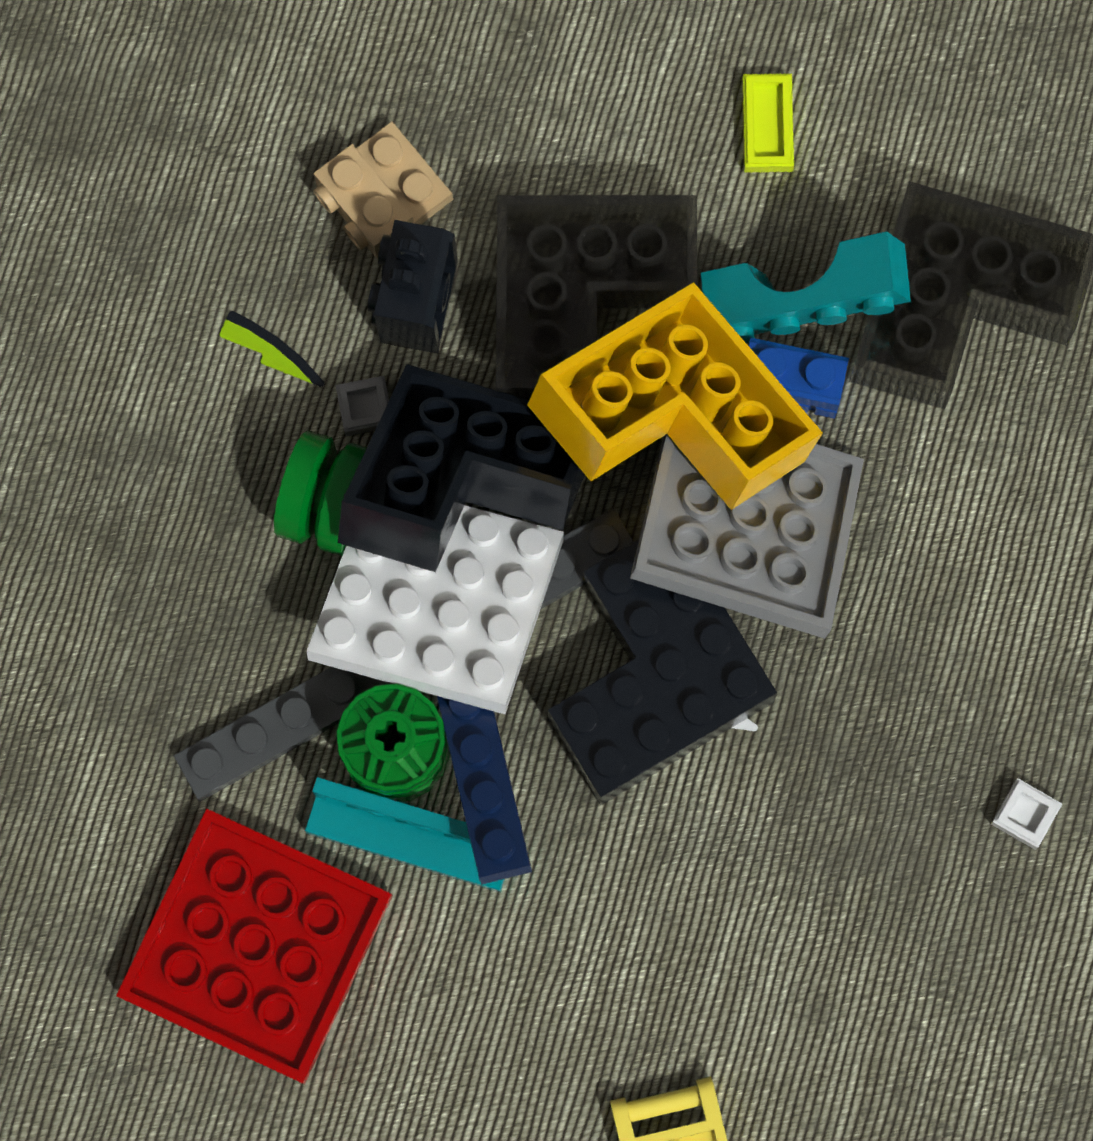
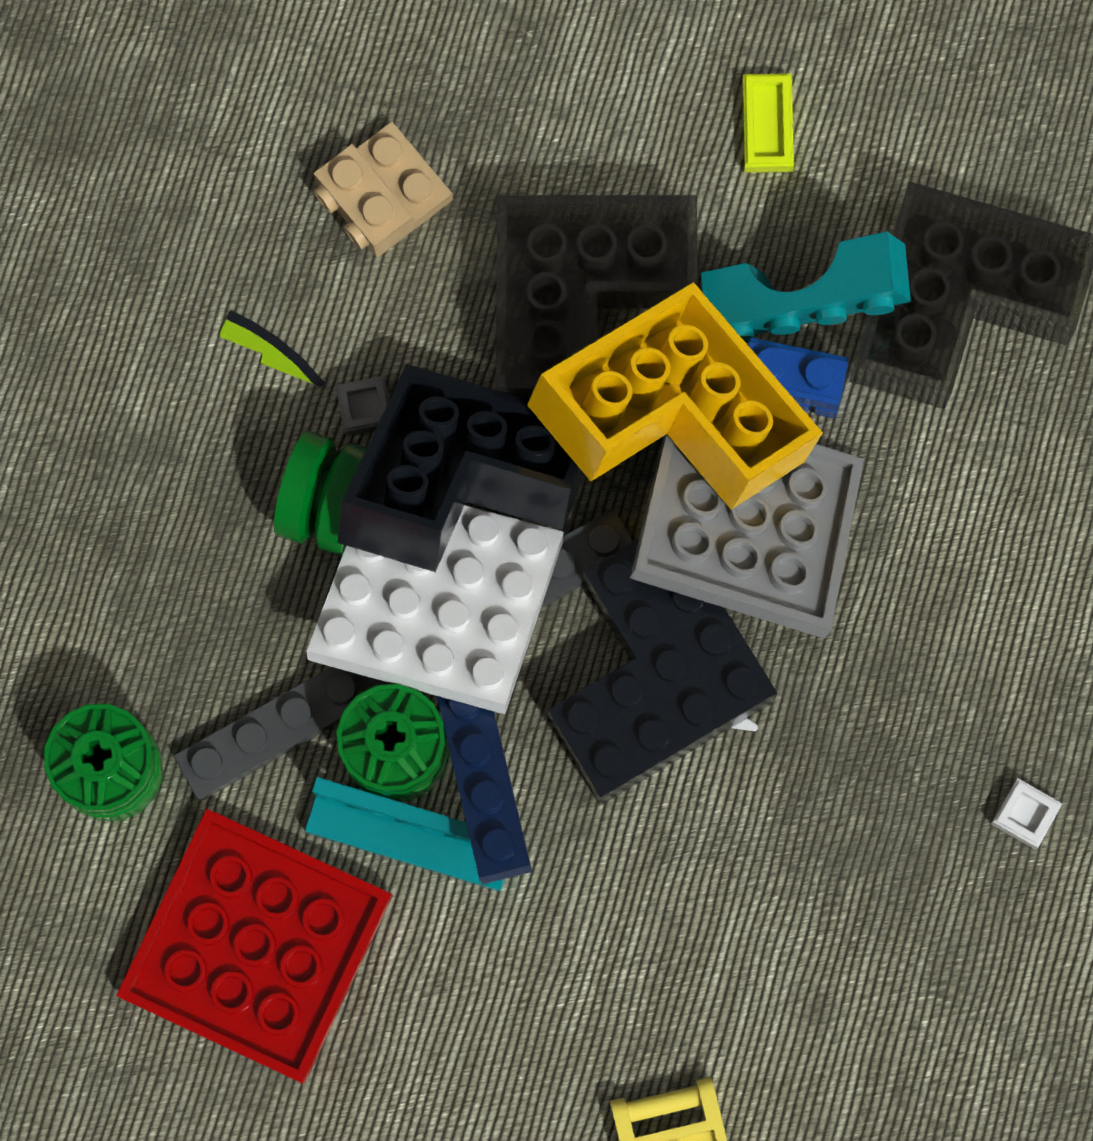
black hinge [368,220,458,354] -> none
none -> green wheel [44,704,163,821]

